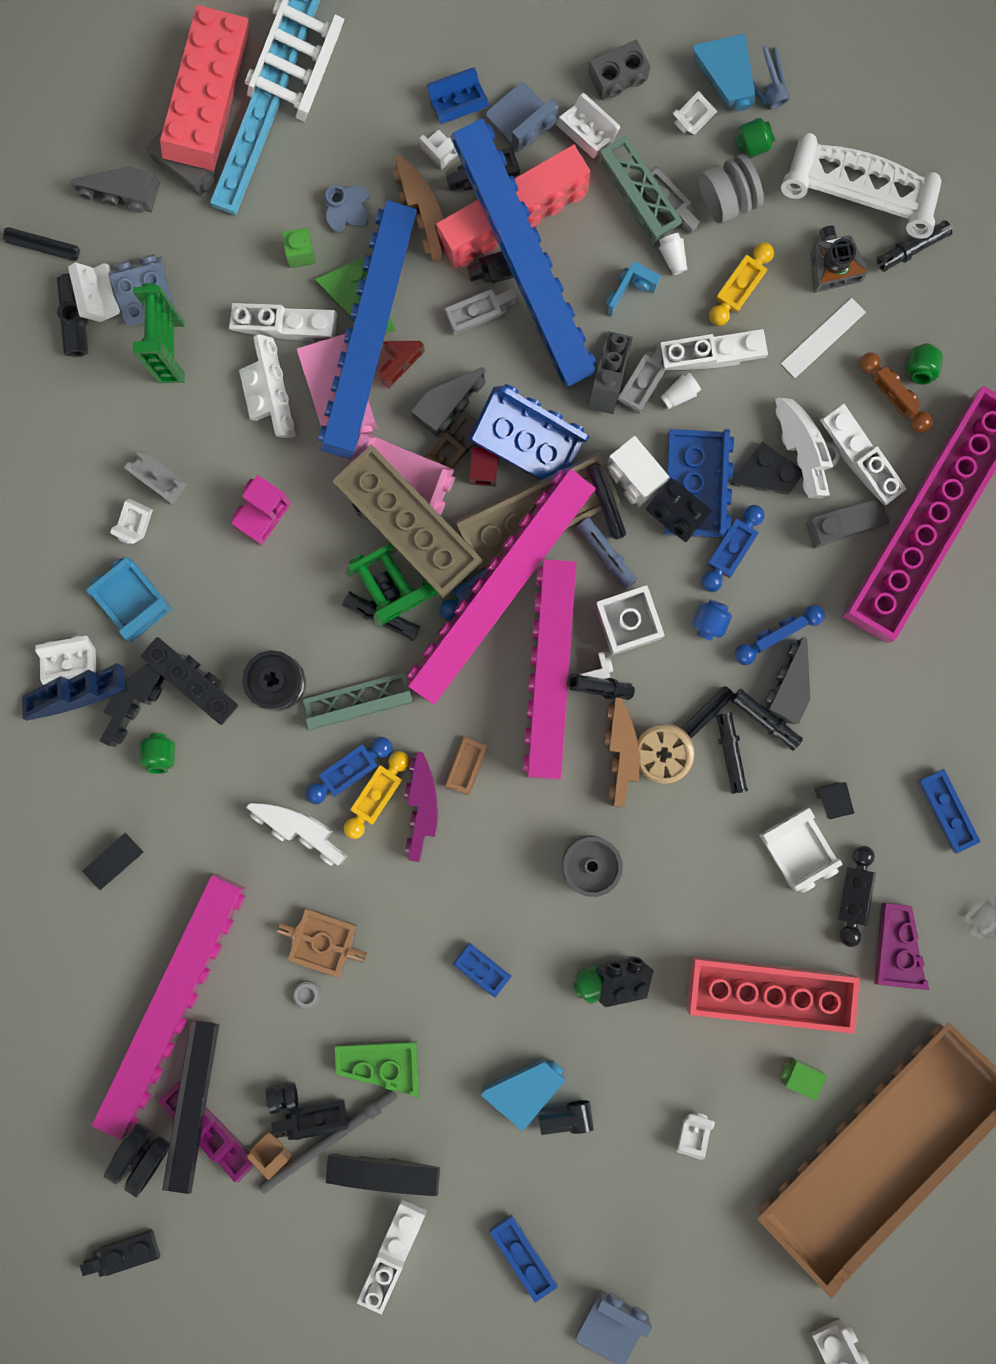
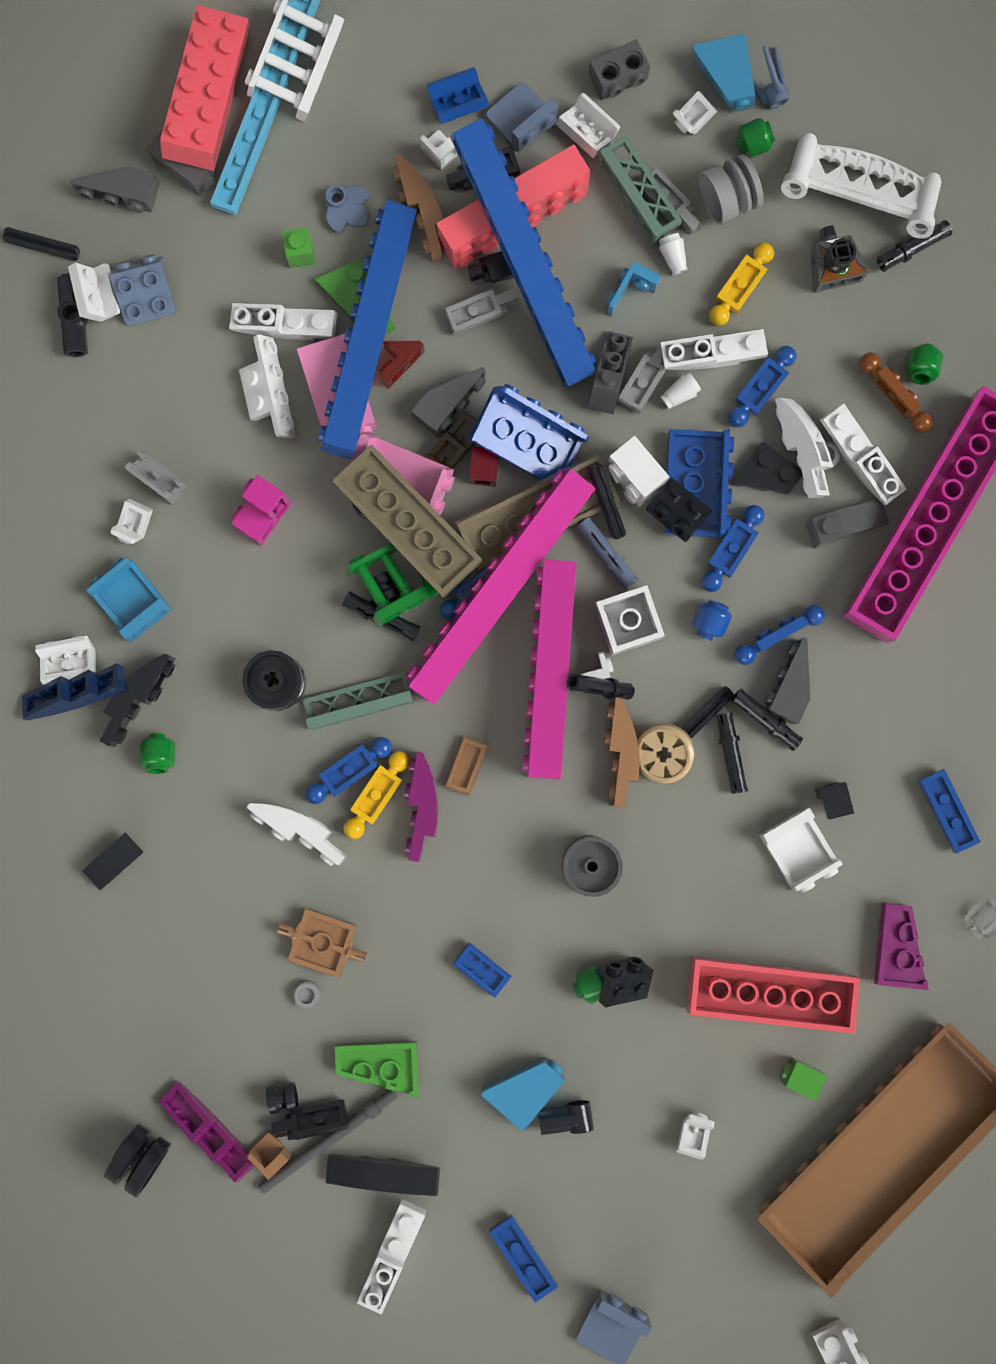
black hinge [80,1230,160,1277] -> none
dark pink brick [92,874,246,1140] -> none
green fence [133,283,185,383] -> none
black bracket [141,637,238,725] -> none
black tile [162,1020,219,1194] -> none
white sticker [781,298,866,378] -> none
black plate [838,846,876,947] -> none
none -> blue plate [728,346,797,428]

